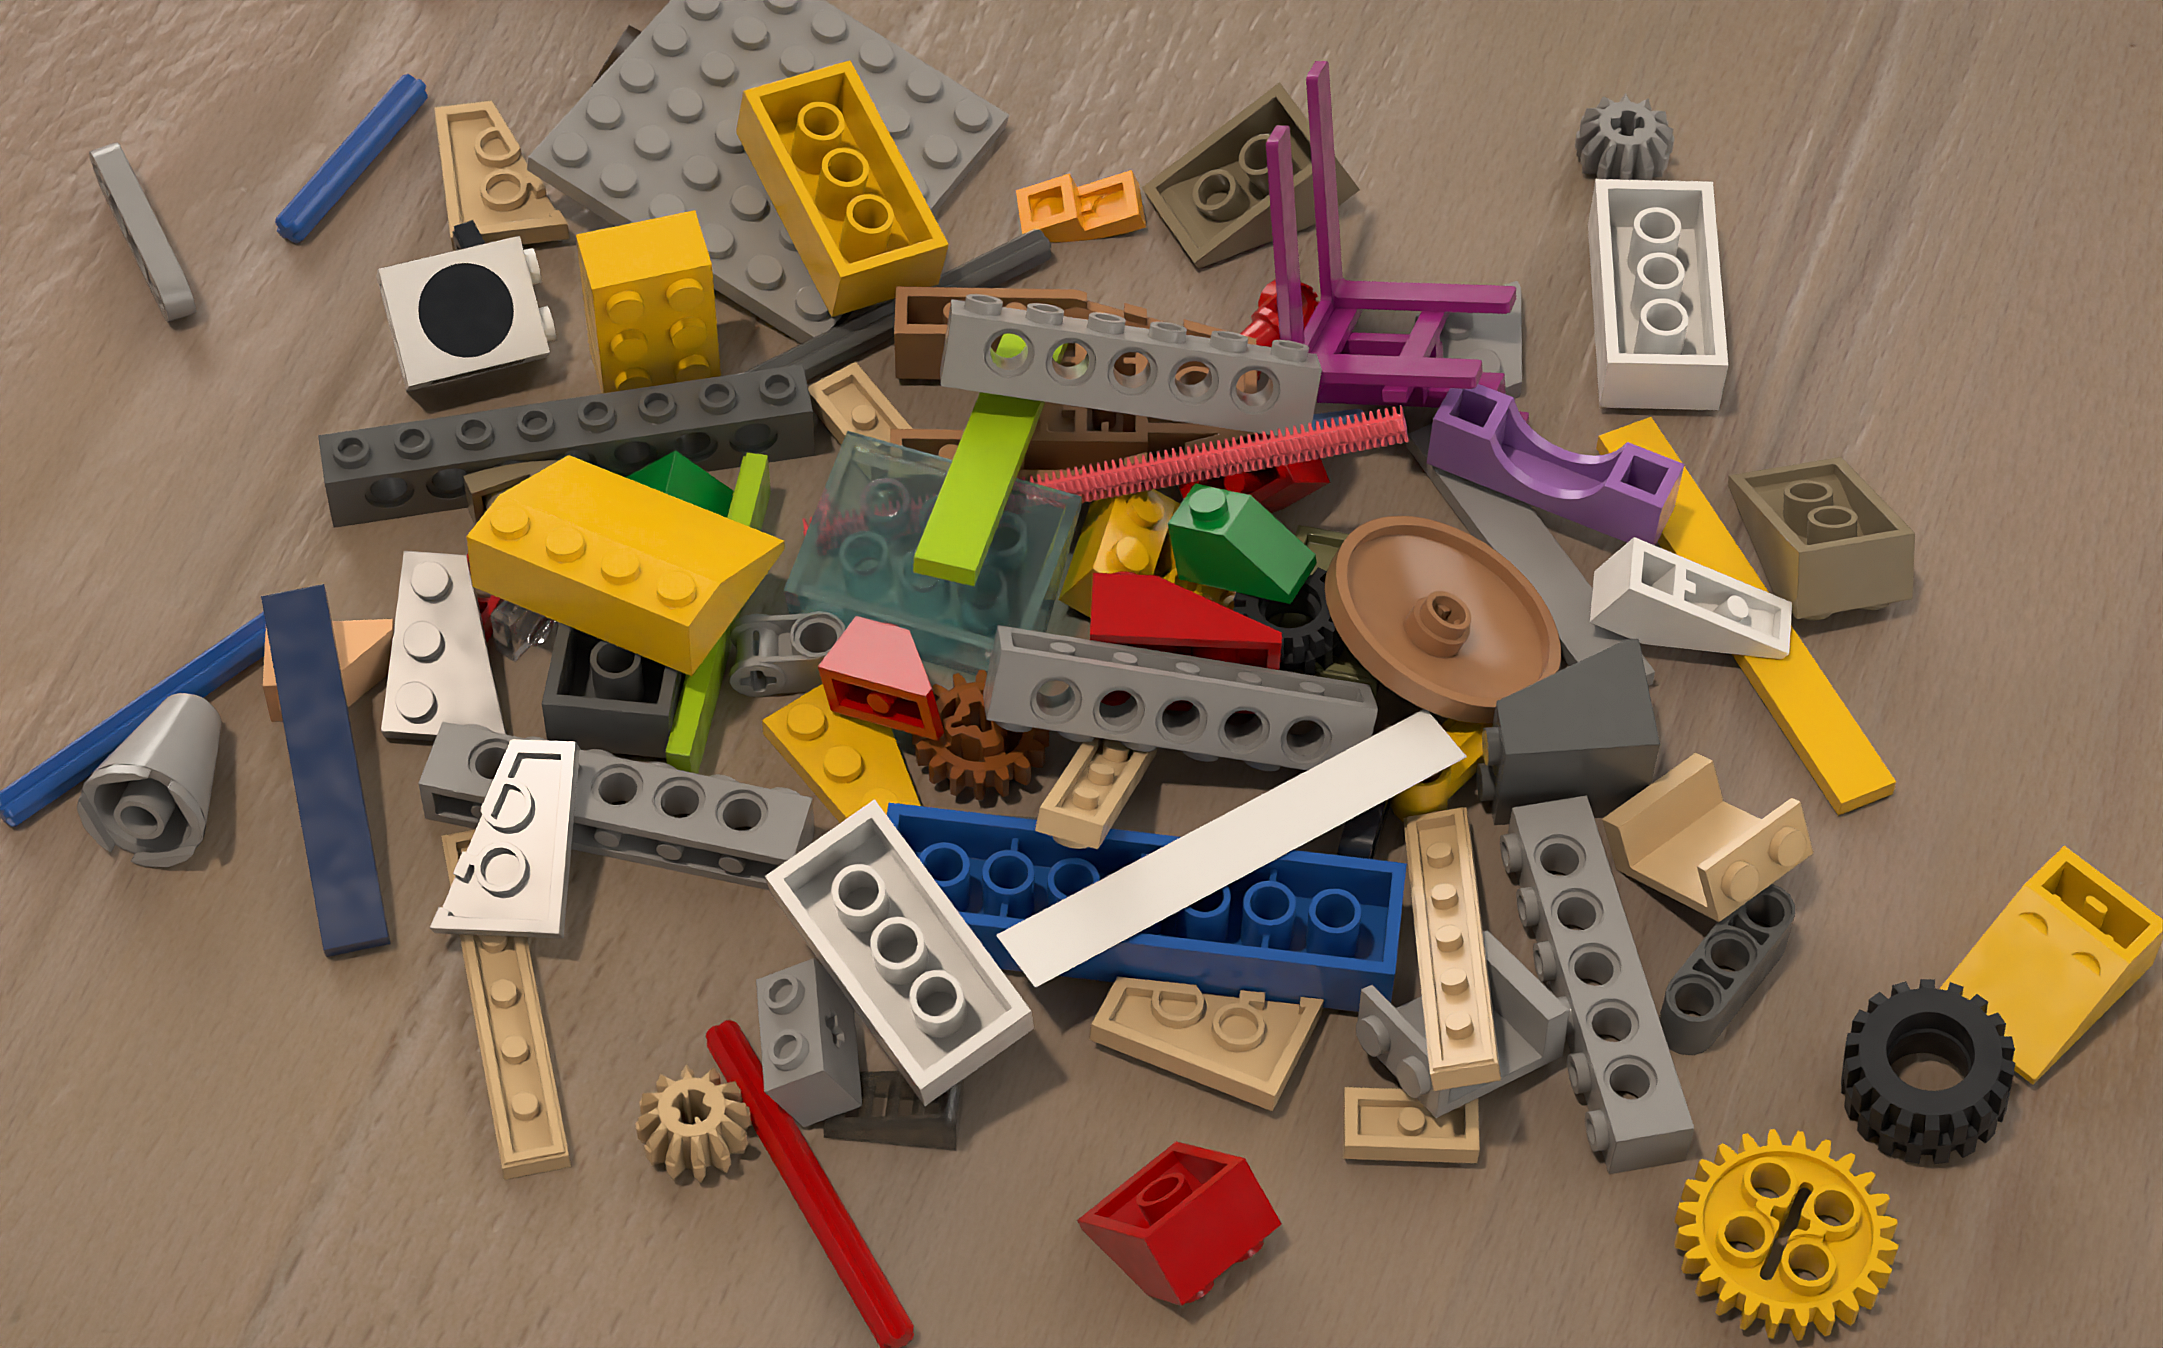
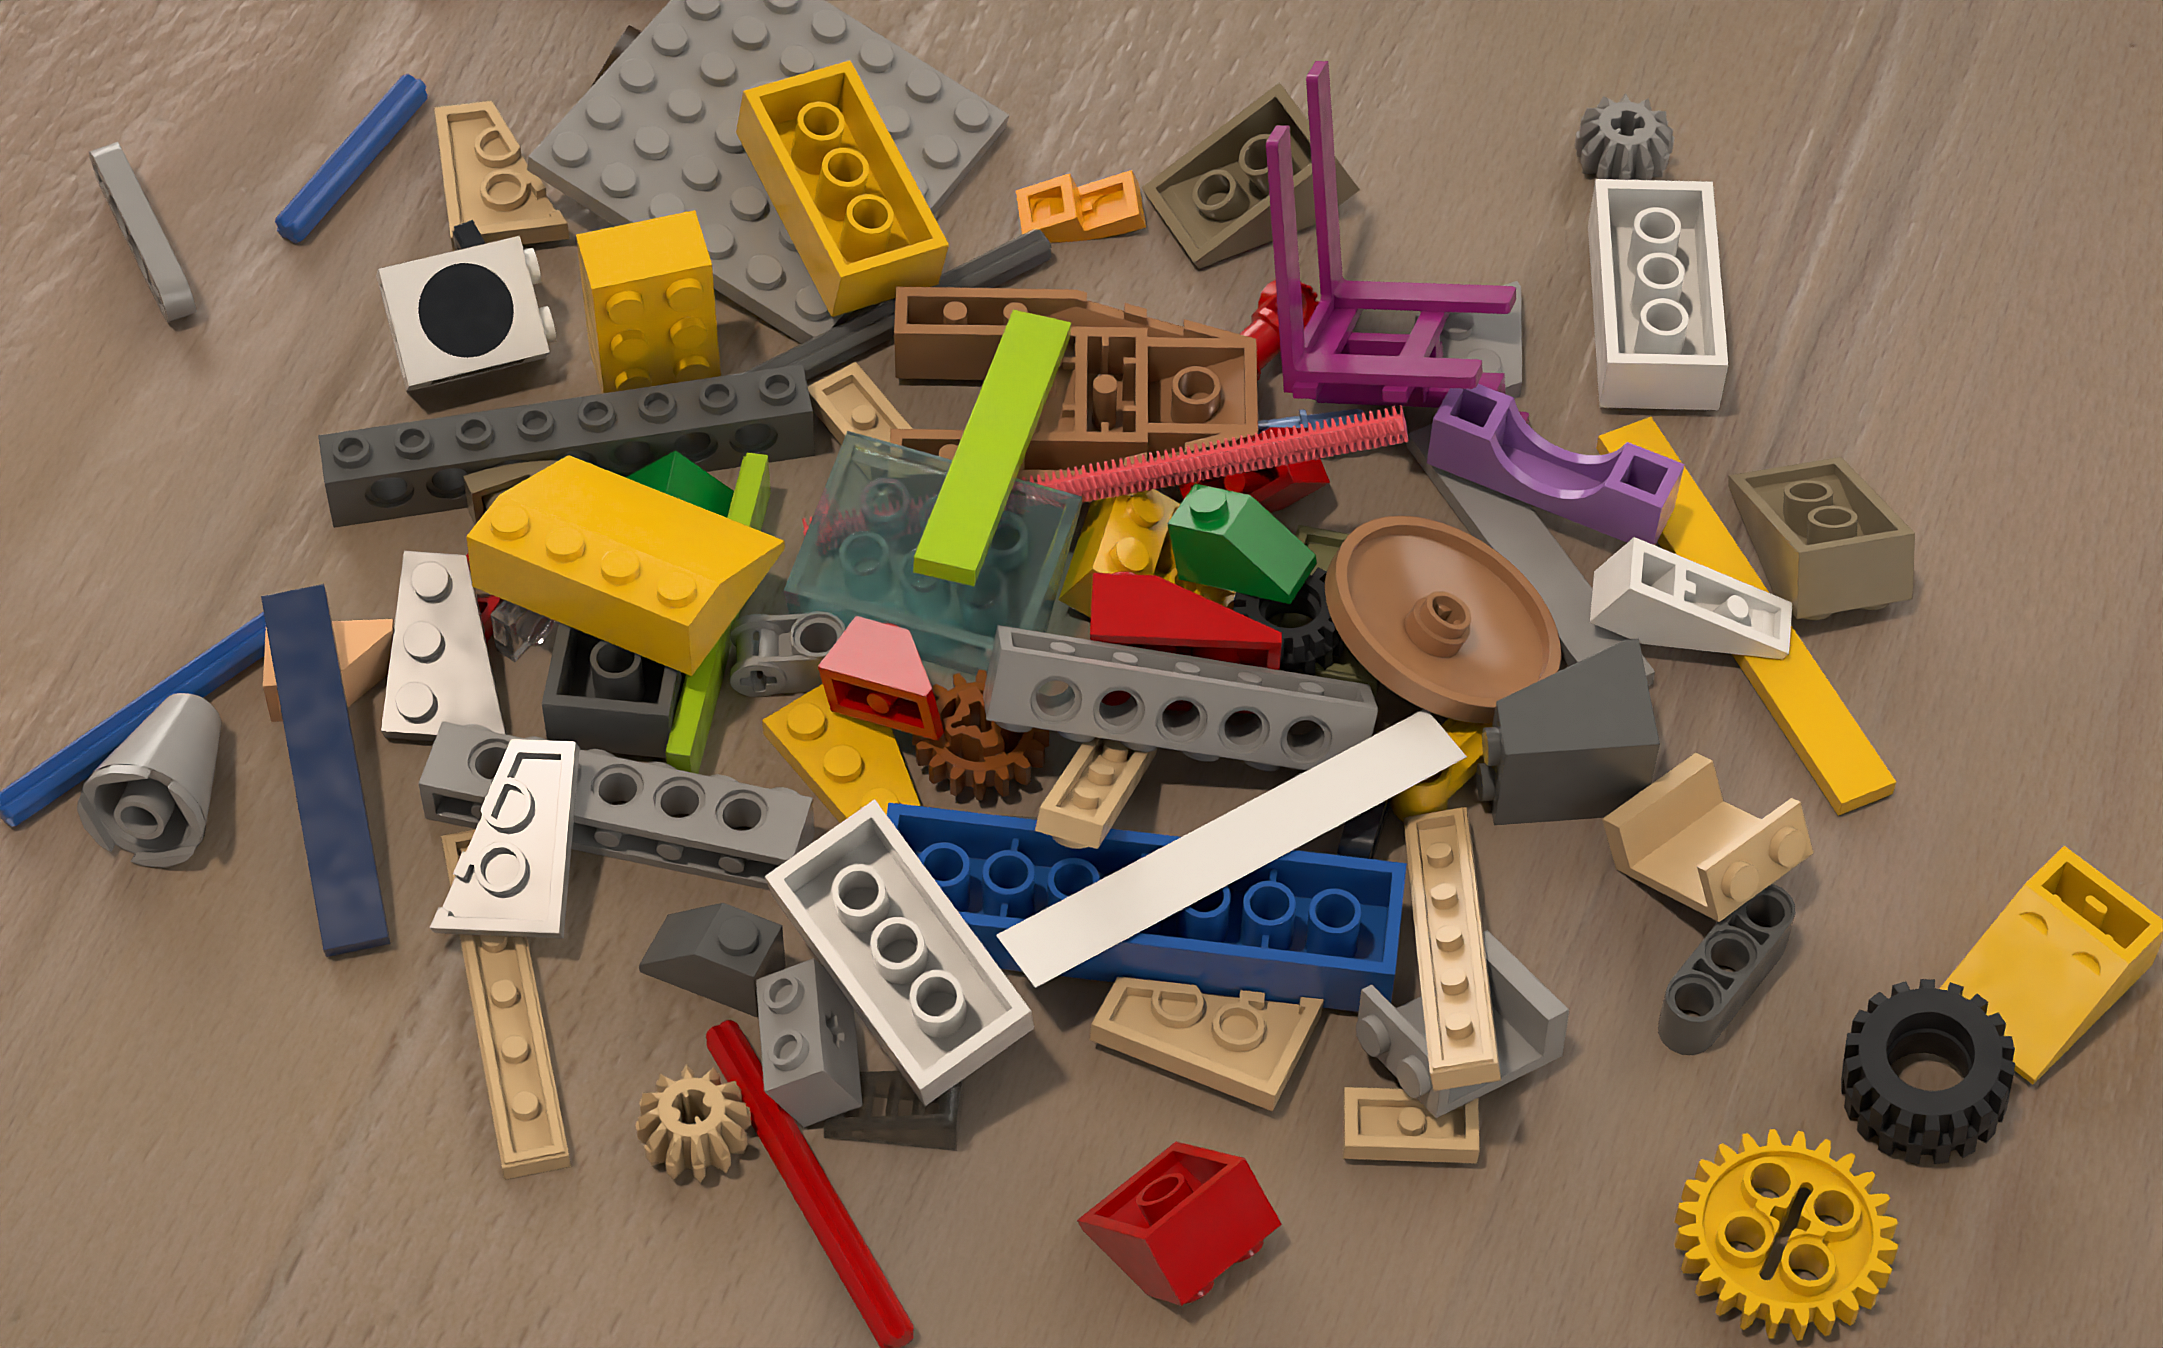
light grey brick [940,294,1322,436] -> none
light grey brick [1500,795,1694,1174] -> none
none -> dark grey slope [639,903,785,1017]

